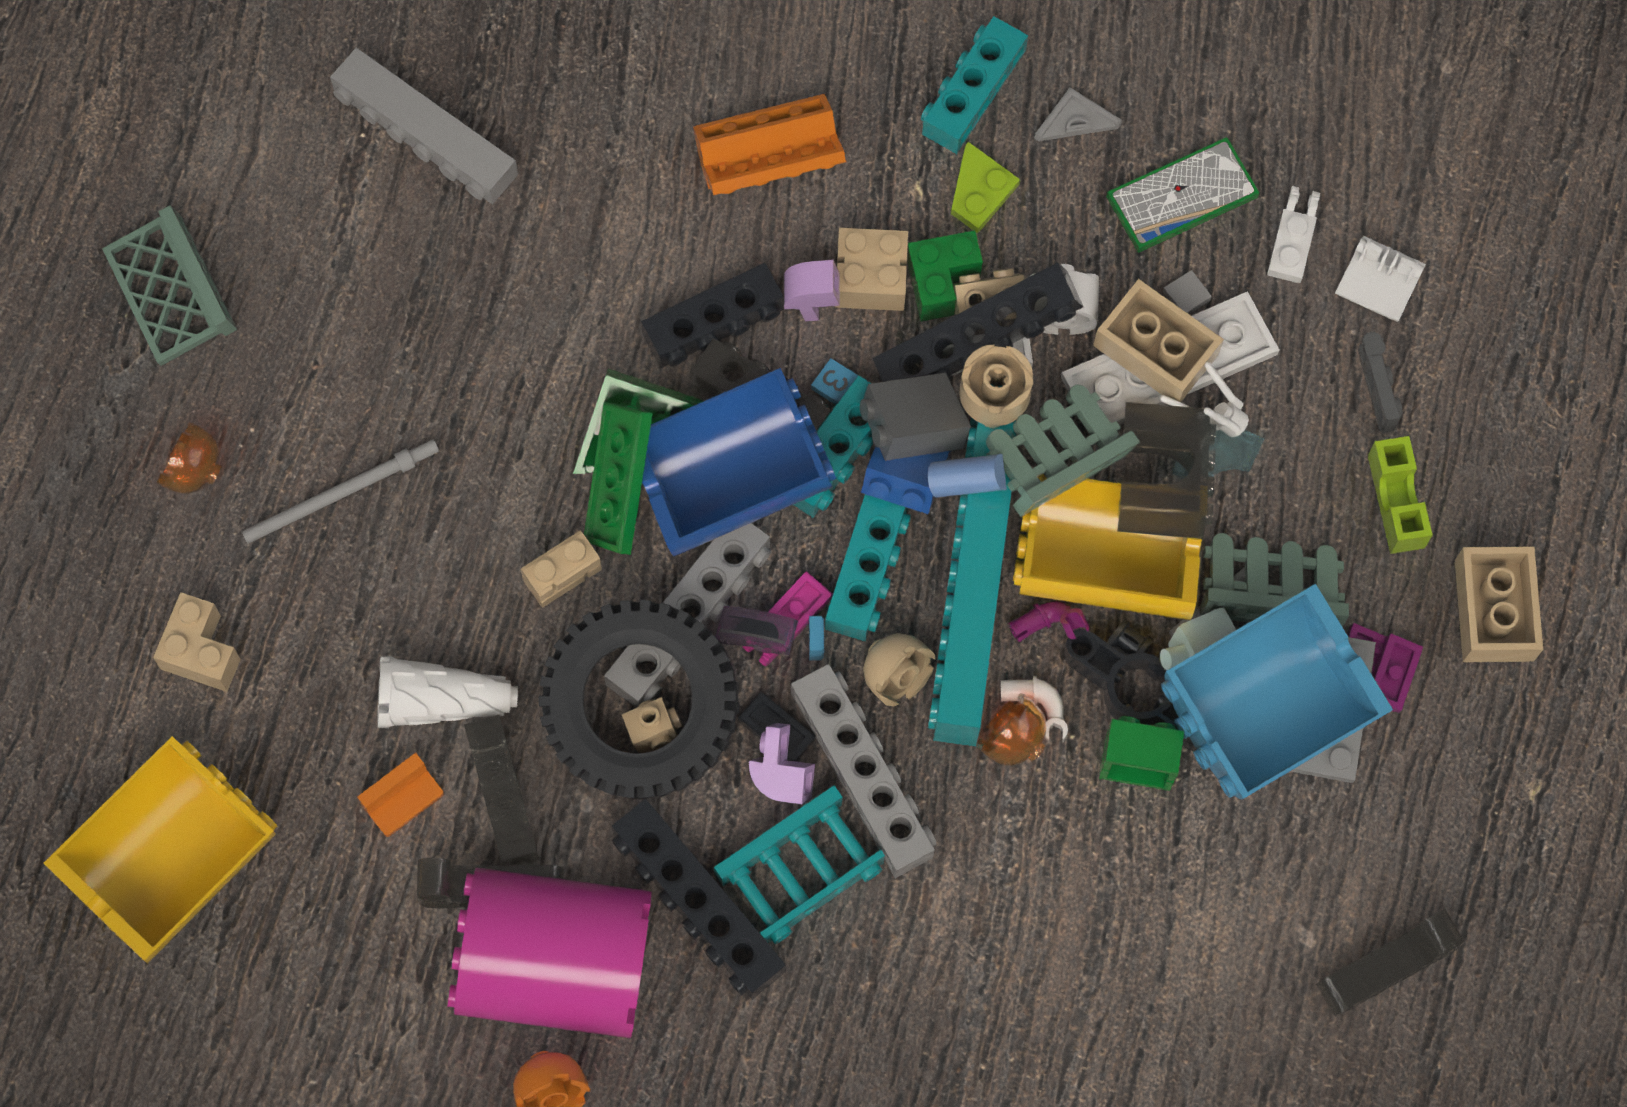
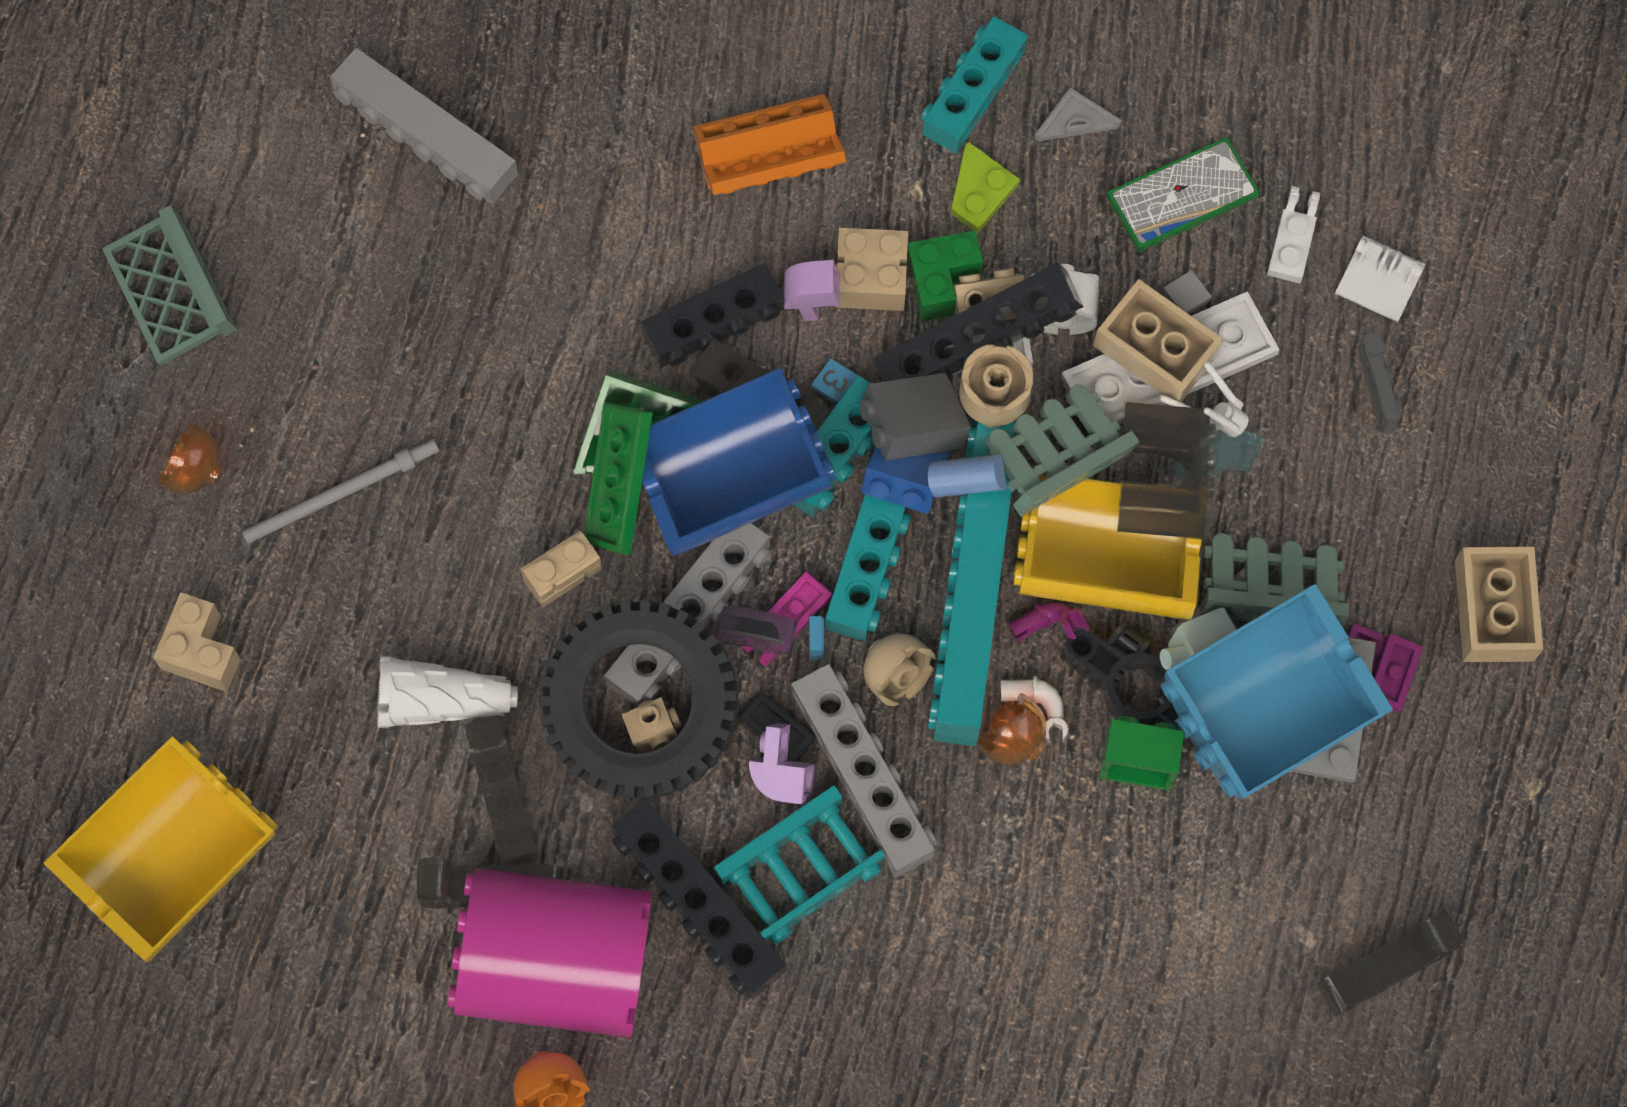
orange panel [357,753,444,837] -> none
lime arch [1368,436,1433,554] -> none

